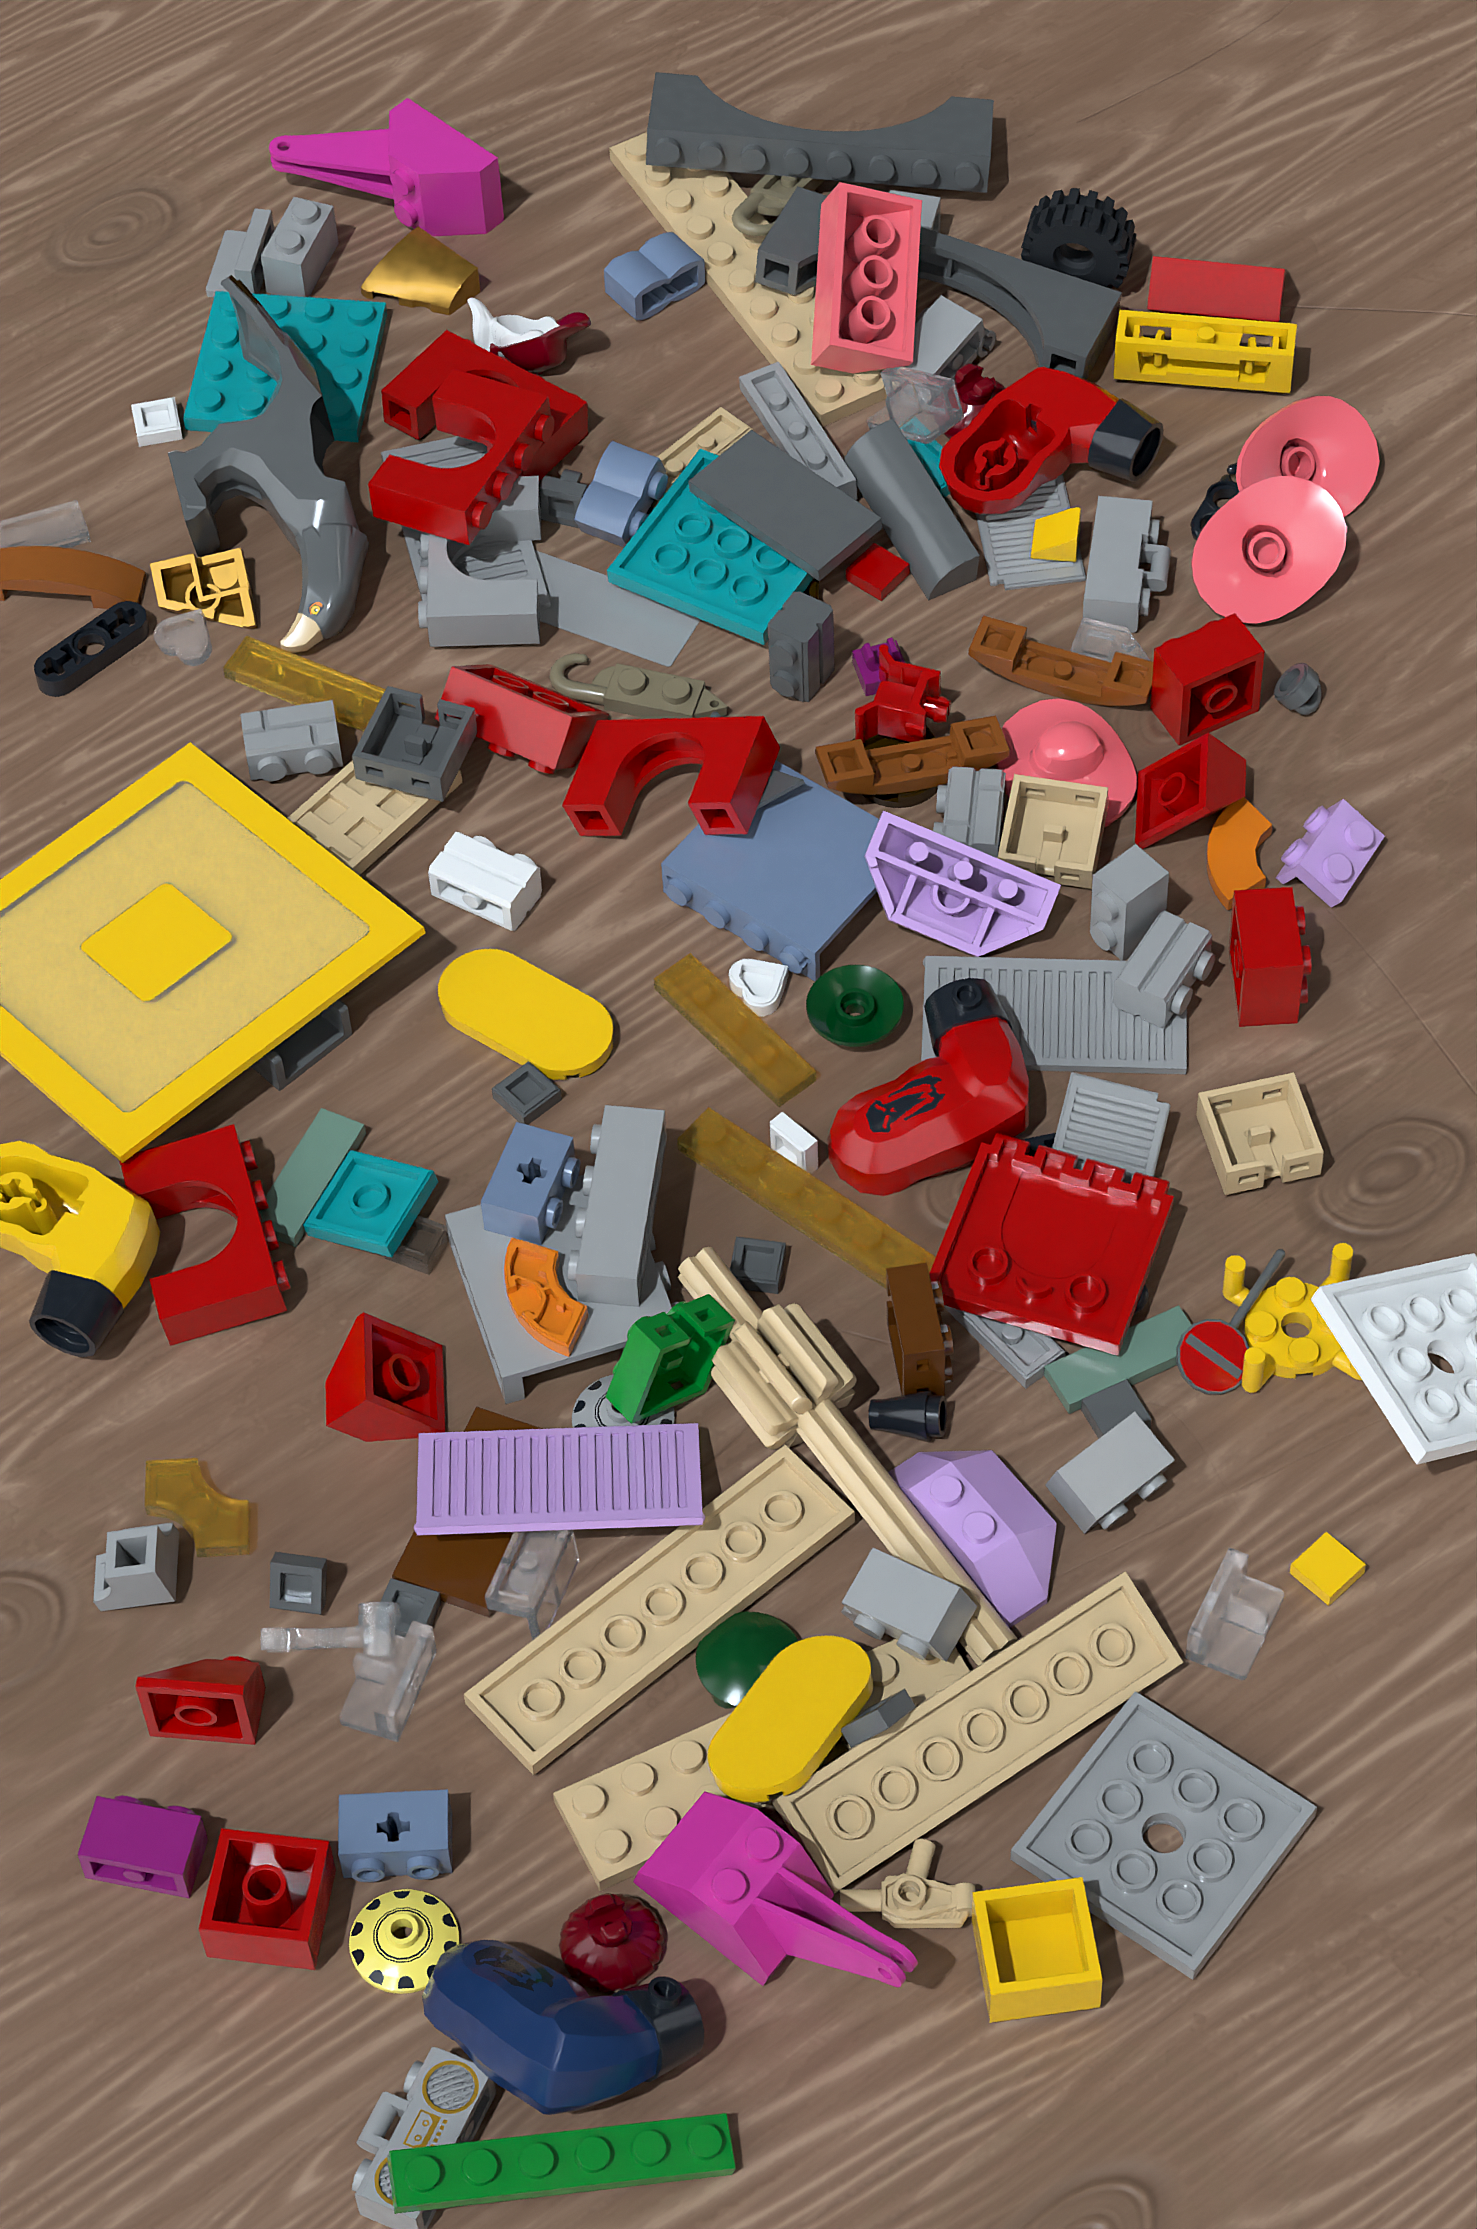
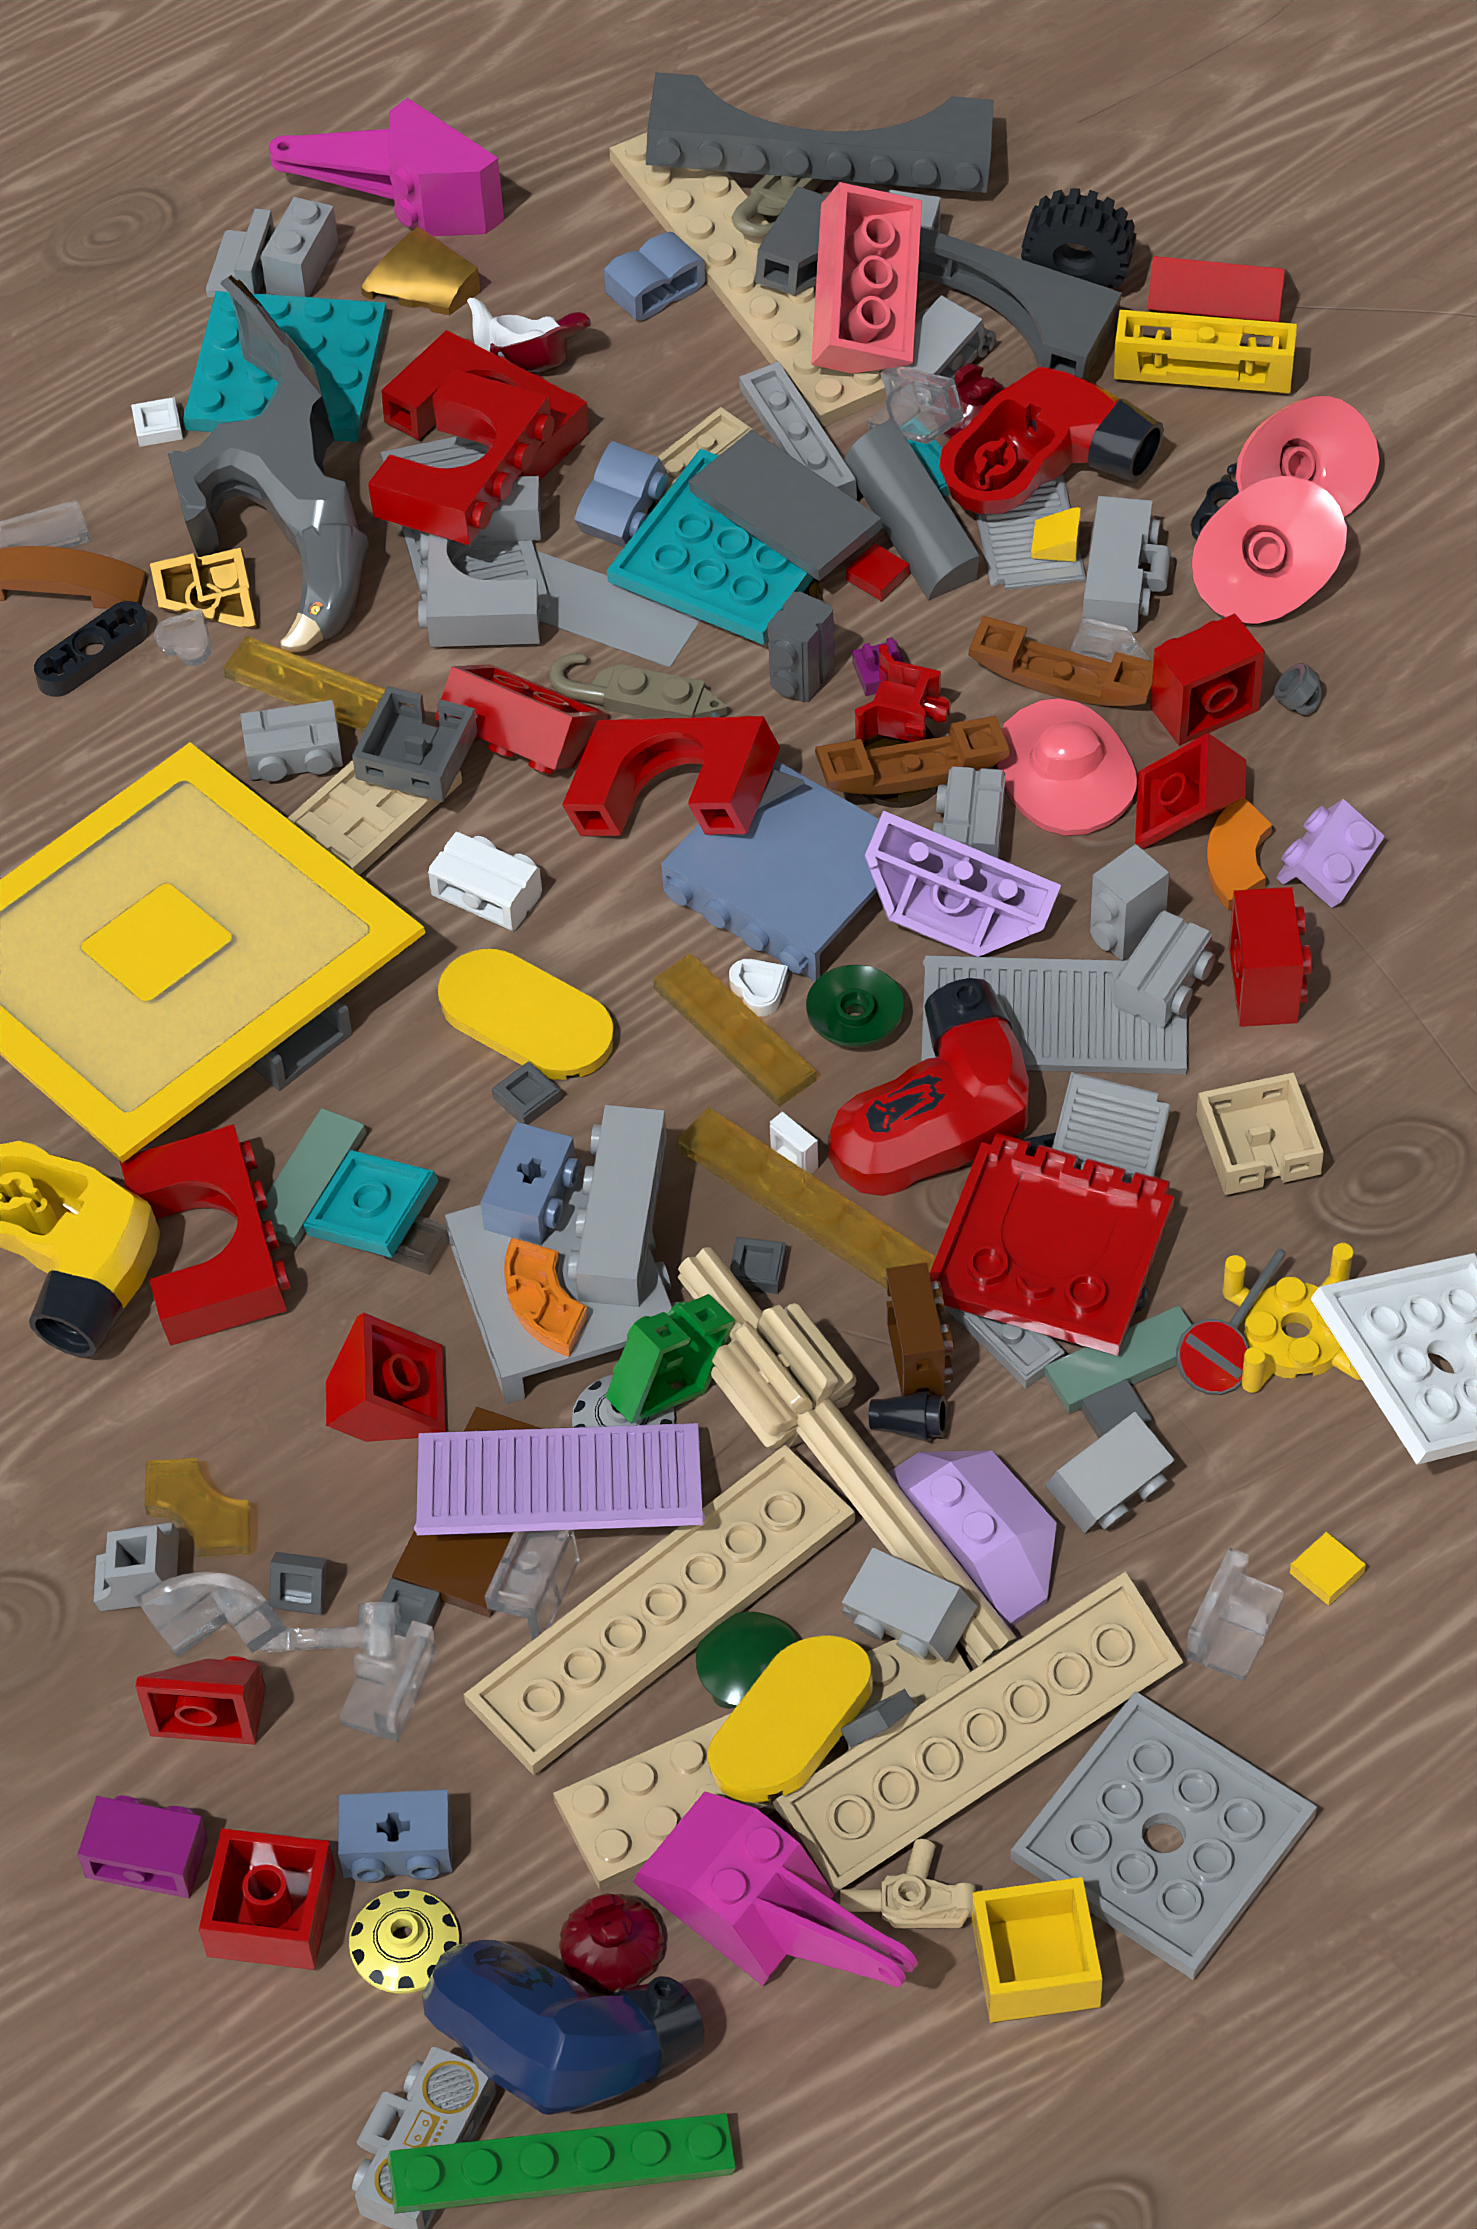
dark grey tile [539,469,587,528] -> none
tan piece [997,774,1109,889] -> none
none -> clear brick [135,1572,287,1658]

